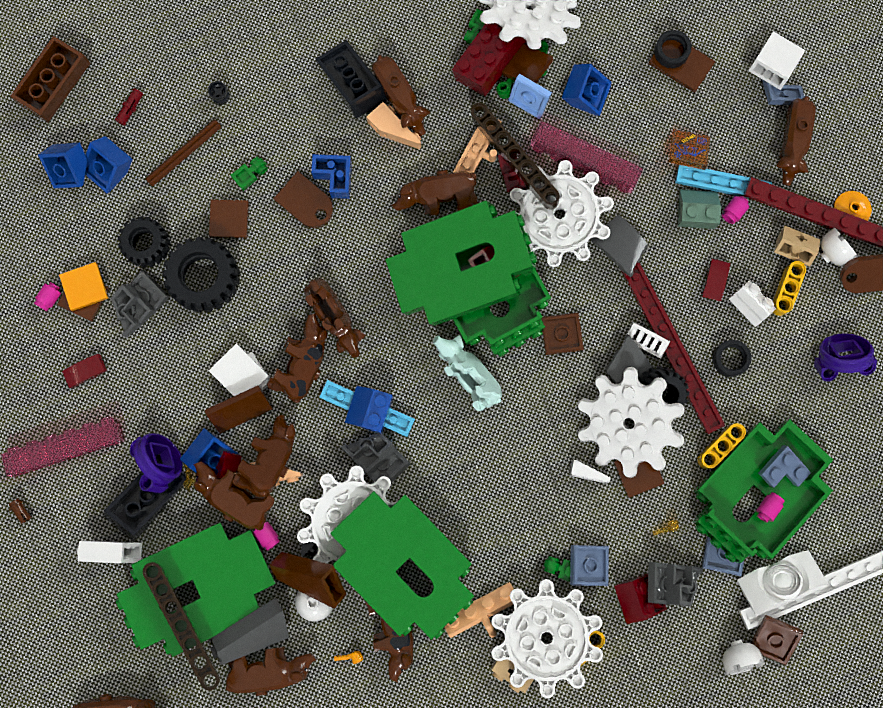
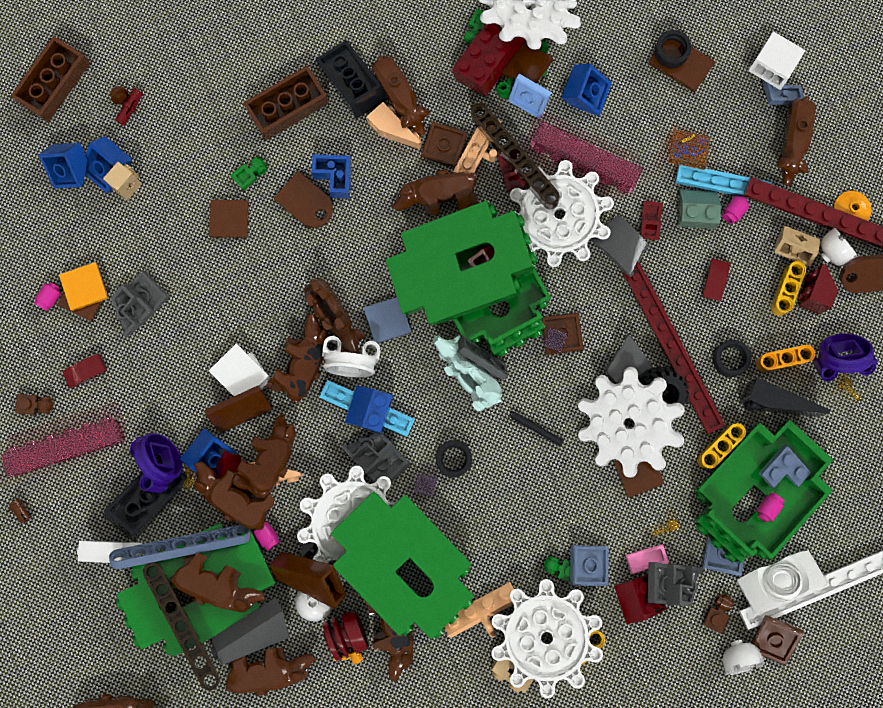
black tyre [117,216,170,268] -> none
reddish brown axle [146,119,221,186] -> none
black tyre [162,237,240,313] -> none
black wheel [208,81,230,105] -> none
white slope [569,460,610,483] -> none
white slope [628,323,670,358] -> none
white brick [729,281,776,327] -> none
none -> reddish brown plate [15,394,54,415]
none -> tan brick [103,162,142,201]
none -> sand blue beam [109,525,250,569]
none -> reddish brown plate [110,86,128,104]
none -> reddish brown animal [170,553,265,613]
none -> reddish brown brick [243,65,329,141]
none -> white piece [322,336,380,377]
none -> dark red wheel [322,609,369,662]
none -> sand blue tile [364,297,411,344]
none -> clear purple plate [414,473,437,497]
none -> reddish brown tile [421,121,468,168]
none -> black tyre [436,440,472,477]
none -> dark grey plate [458,336,508,380]
none -> black bar [510,411,564,446]
none -> clear purple plate [543,327,568,353]
none -> bright pink tile [625,544,669,574]
none -> dark red slope [640,201,663,240]
none -> reddish brown plate [702,593,734,634]
none -> black slope [739,378,831,417]
none -> light orange beam [756,345,815,372]
none -> dark red slope [798,264,838,314]
none -> clear yellow hand [838,377,861,401]

